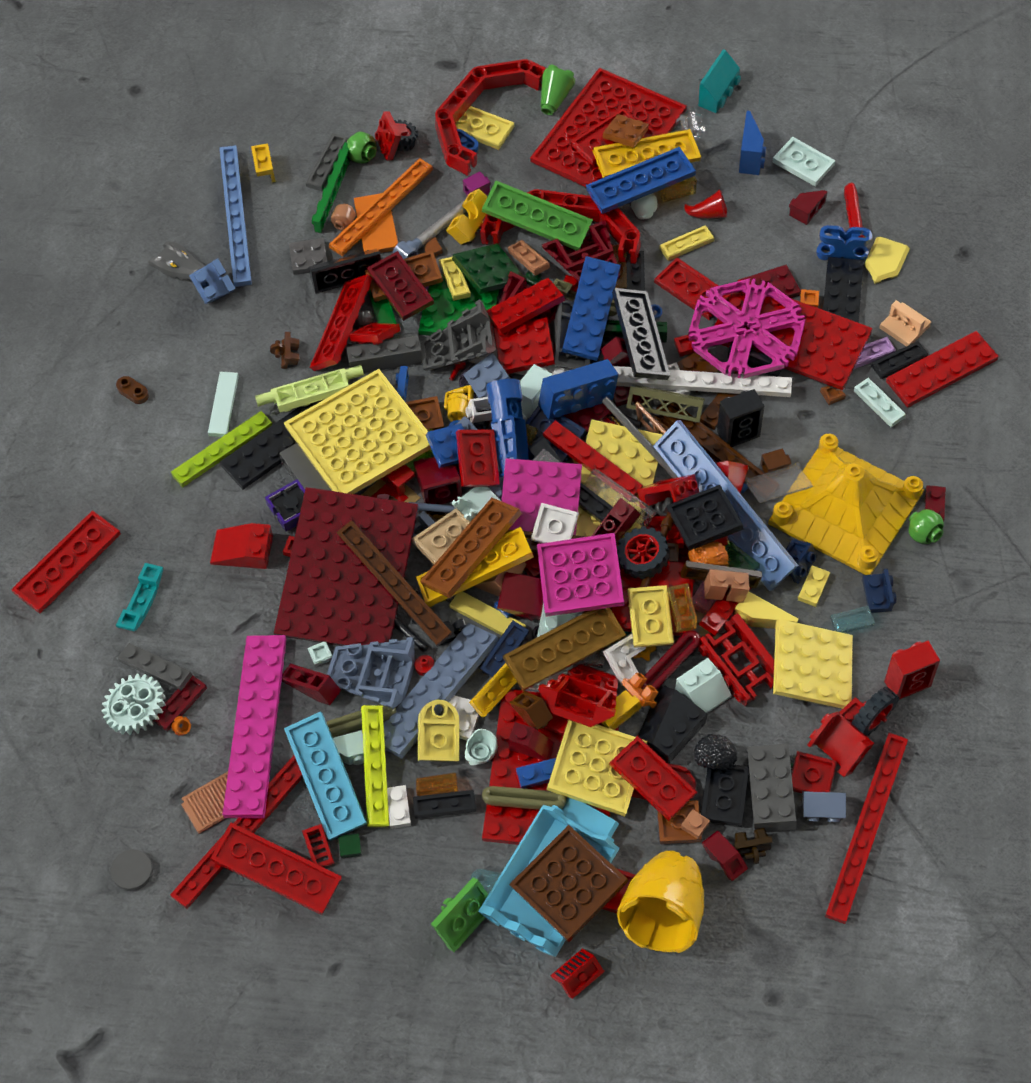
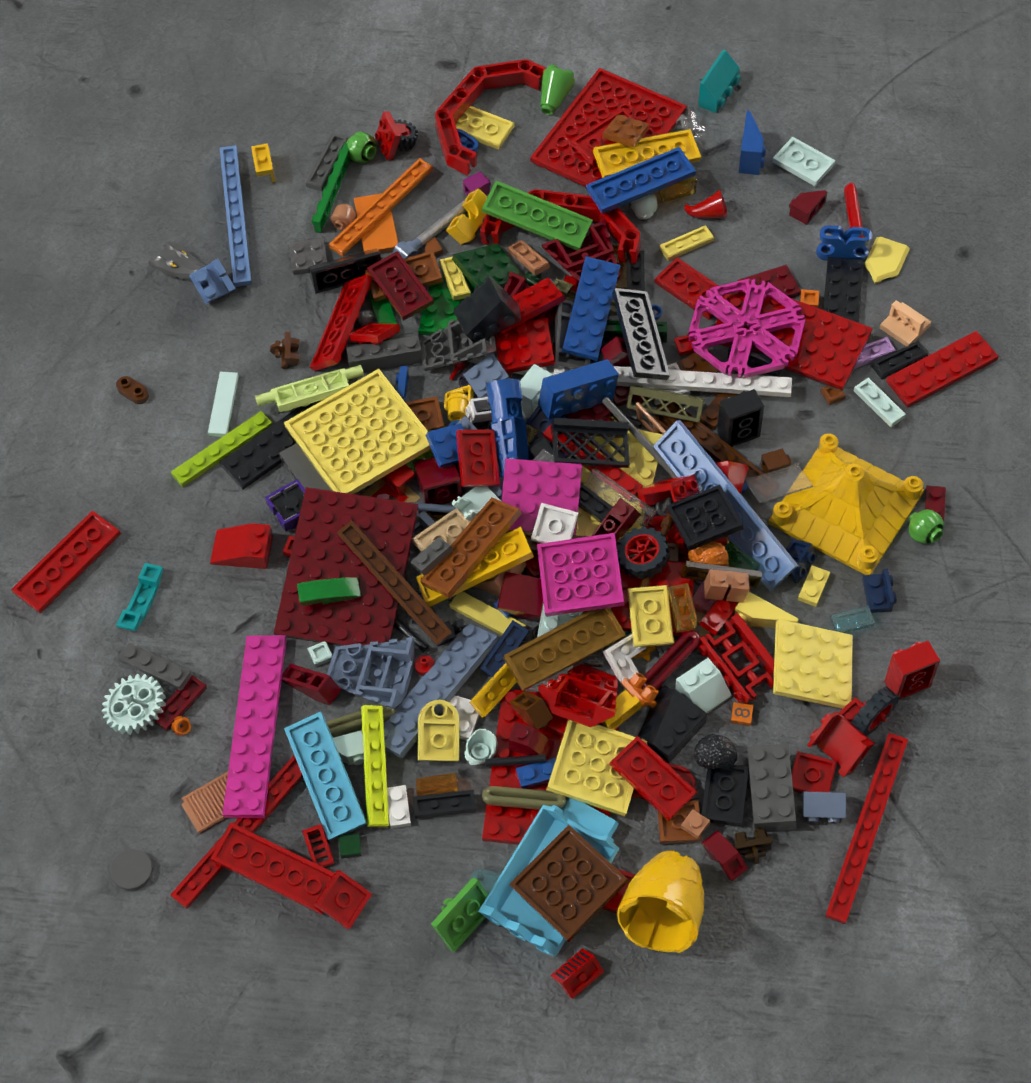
none -> green slope [297,578,361,606]
none -> red plate [314,869,372,930]
none -> dark grey plate [411,537,453,576]
none -> black wedge [454,275,522,343]
none -> black bar [485,754,547,767]
none -> black fence [551,418,630,468]
none -> orange tile [731,702,753,726]

